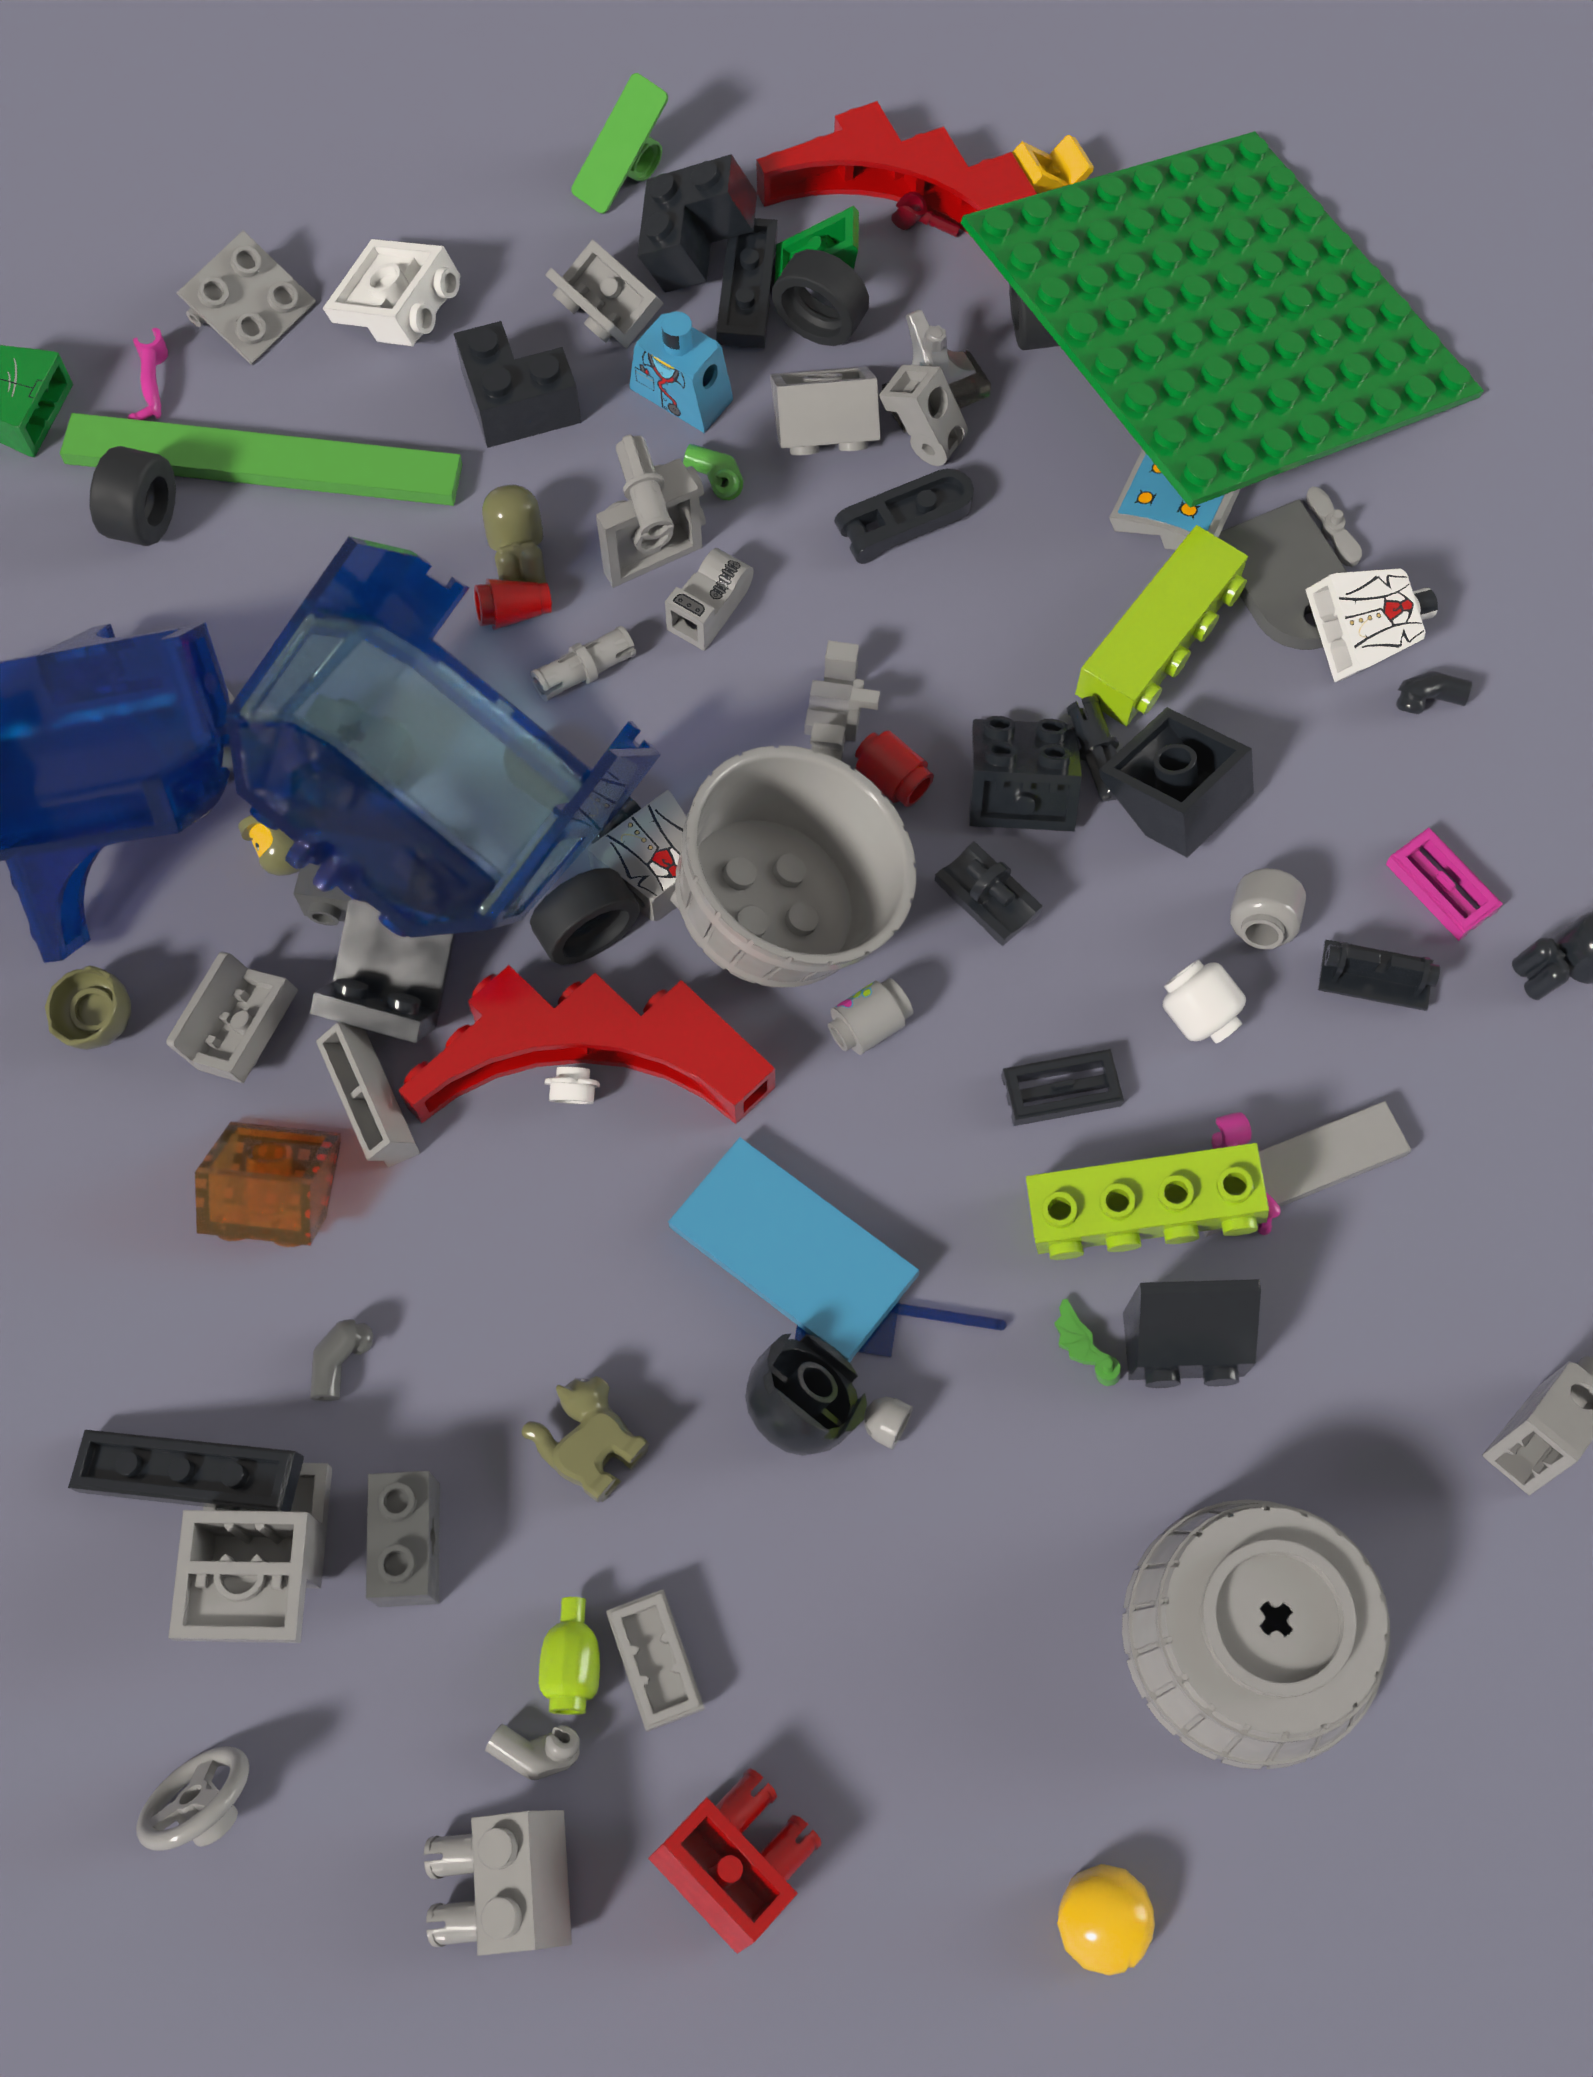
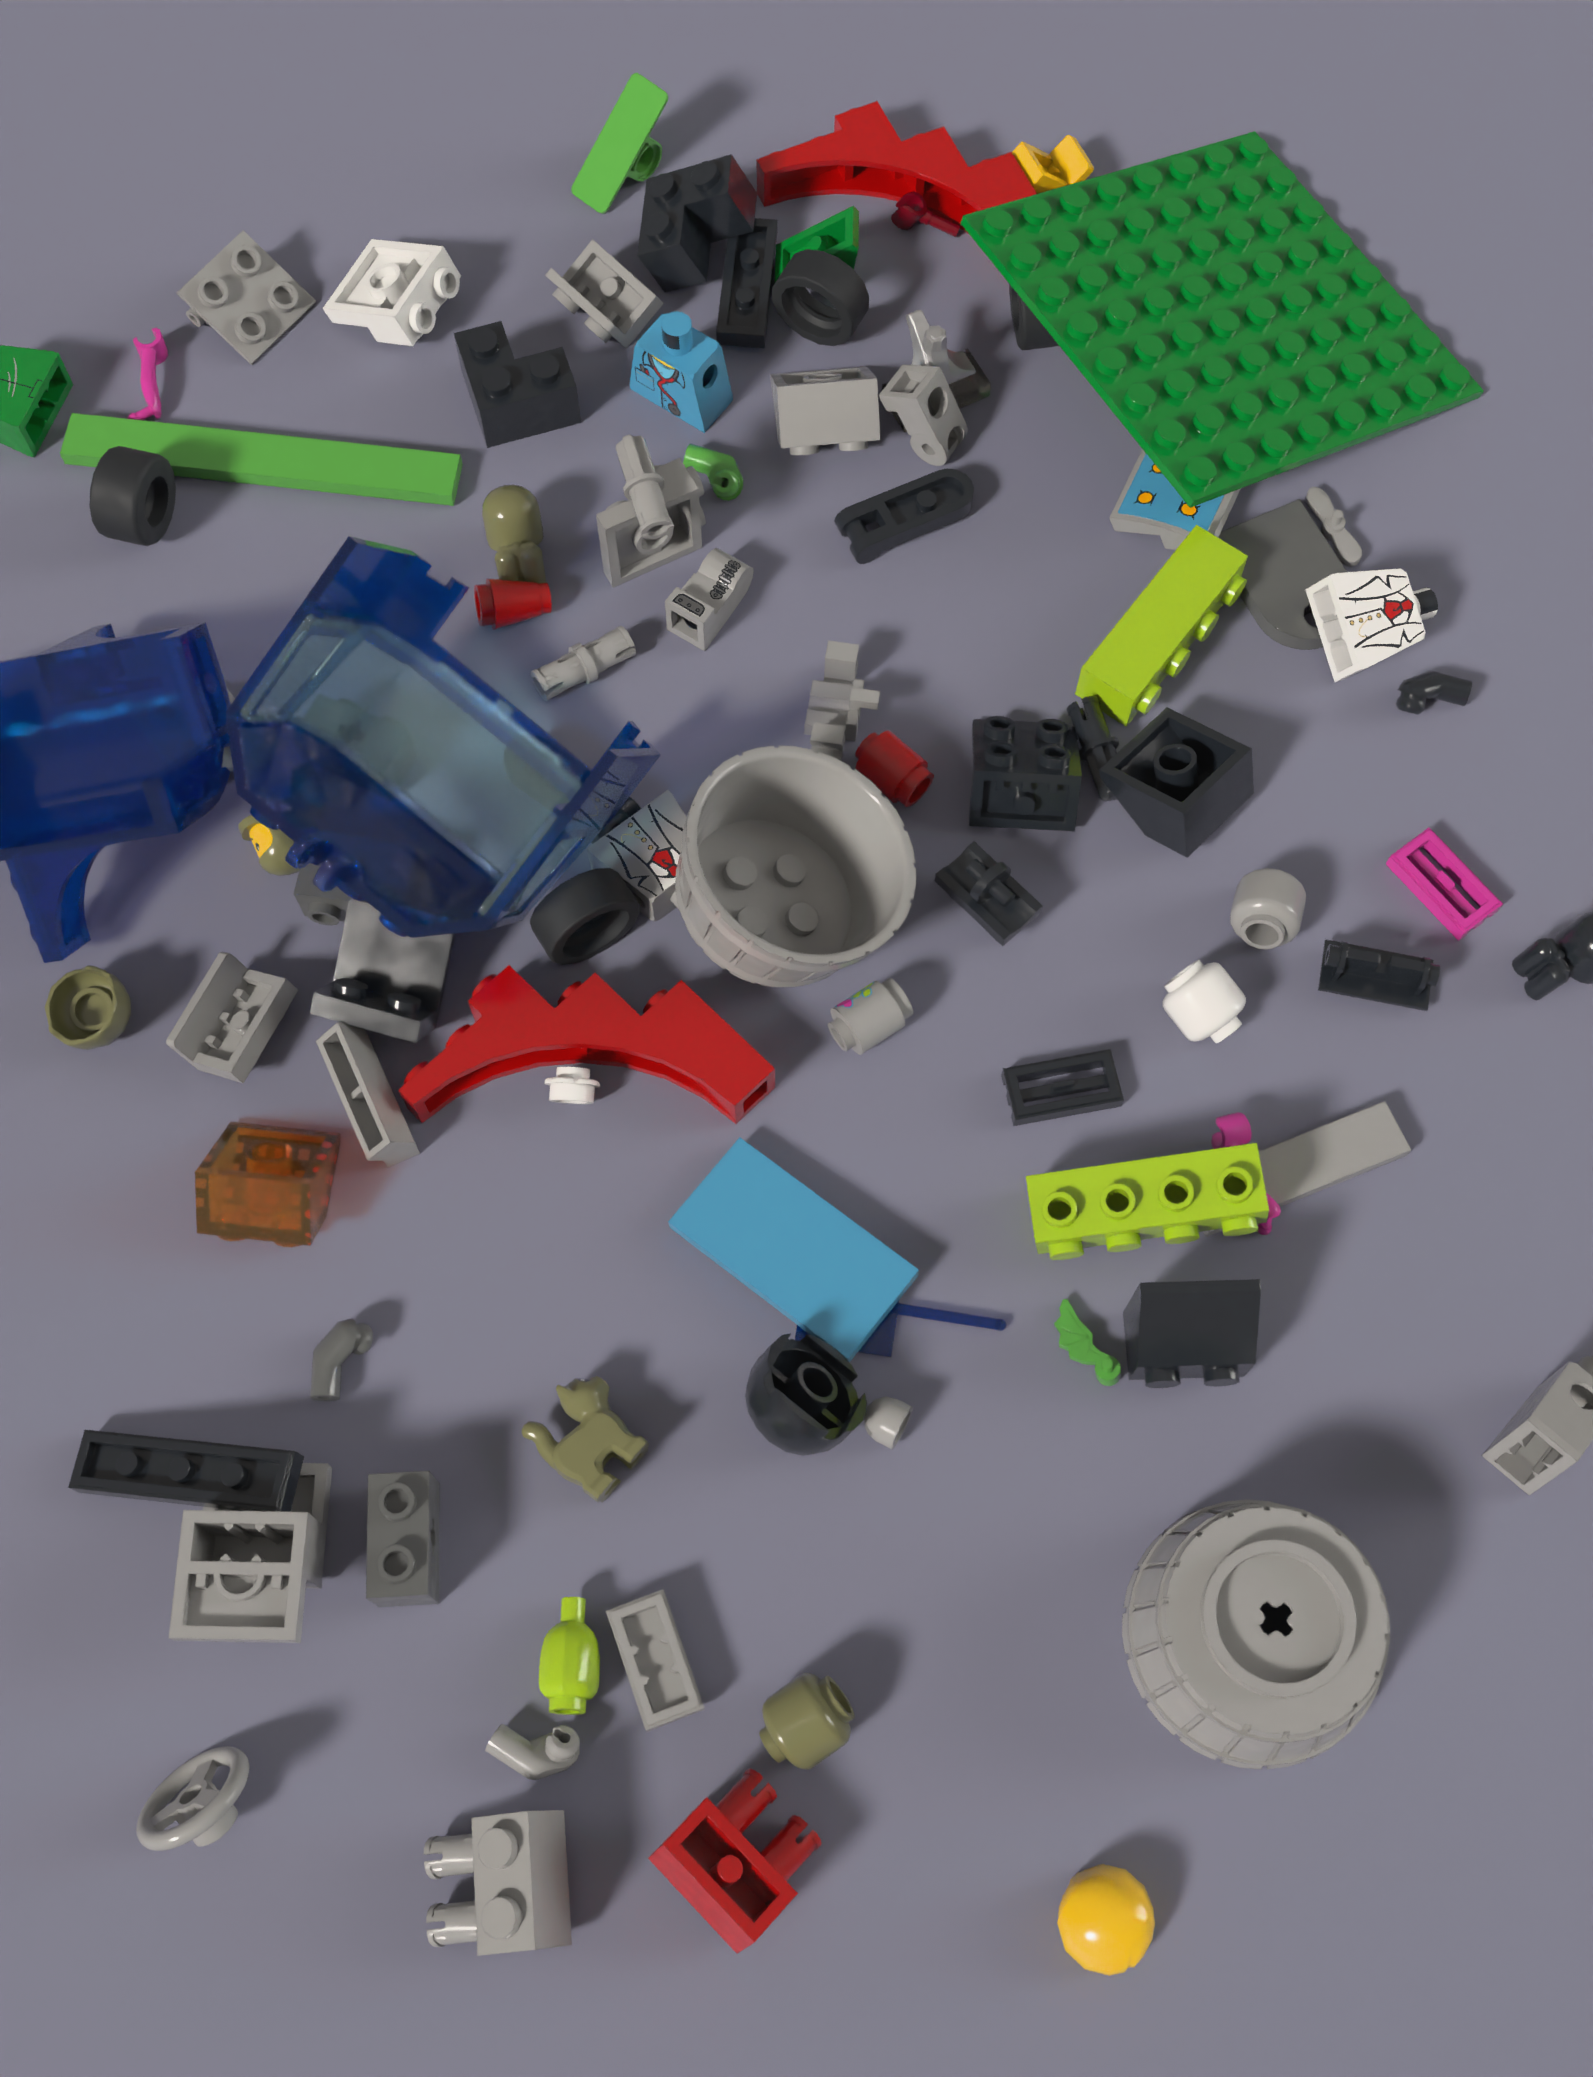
none -> olive head [759,1673,855,1770]

